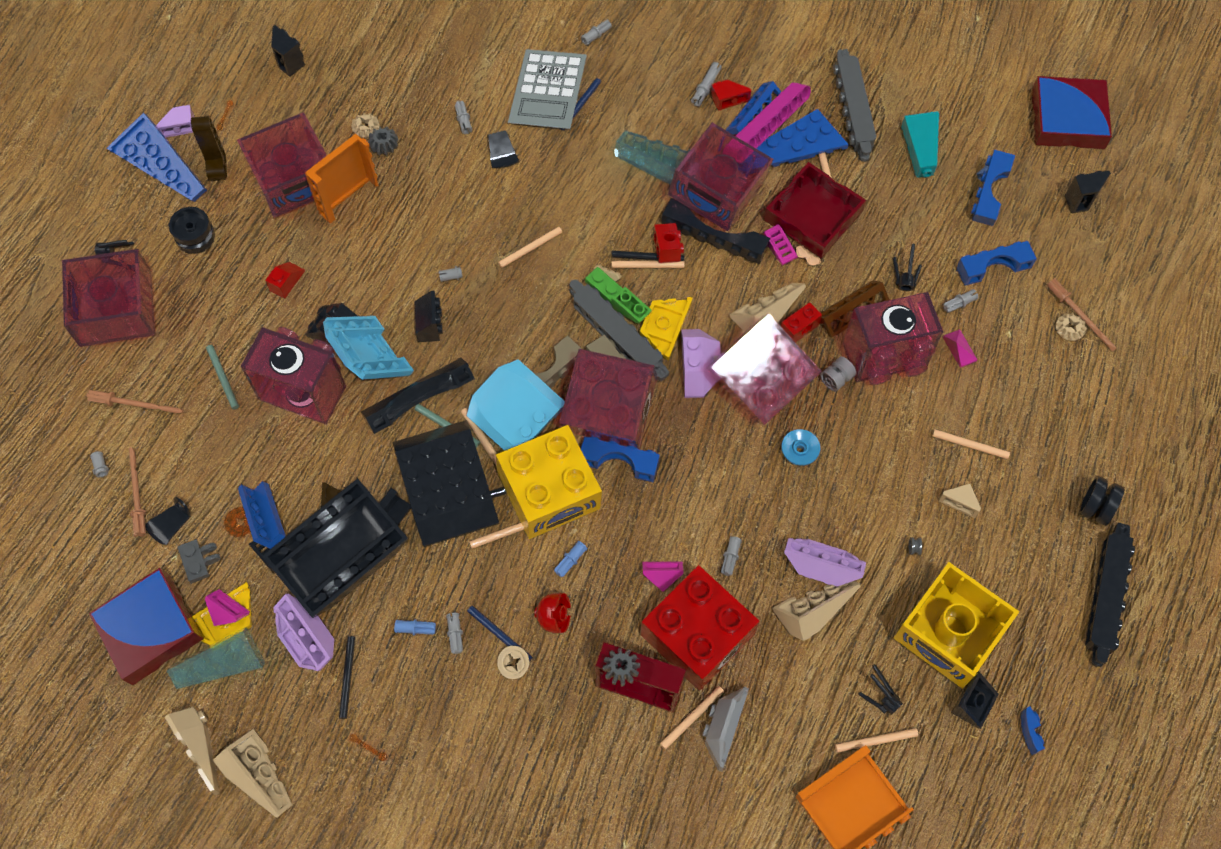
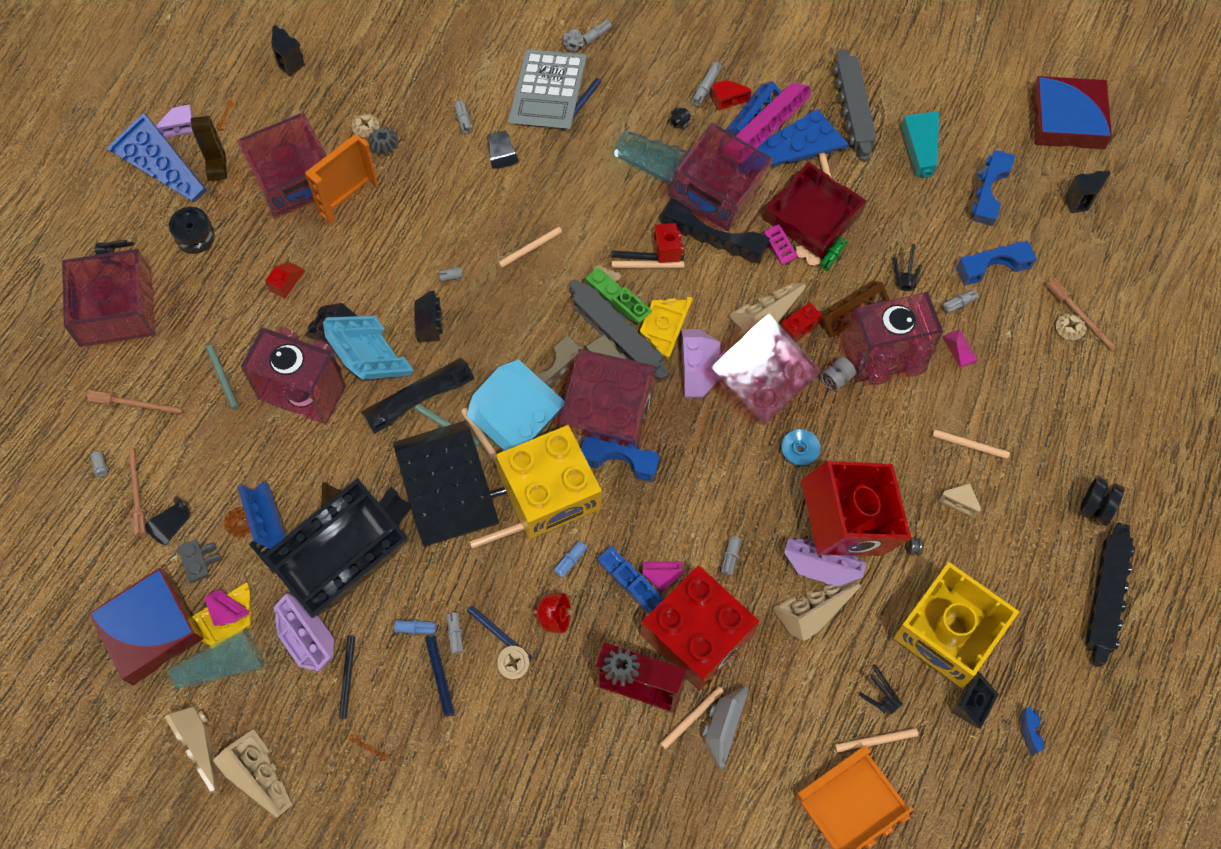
none -> dark blue axle [425,636,456,717]
none -> light grey gear [563,29,584,51]
none -> blue slope [596,546,664,614]
none -> black gear [670,107,691,129]
none -> red brick [801,460,912,556]
none -> green pin [819,236,848,271]

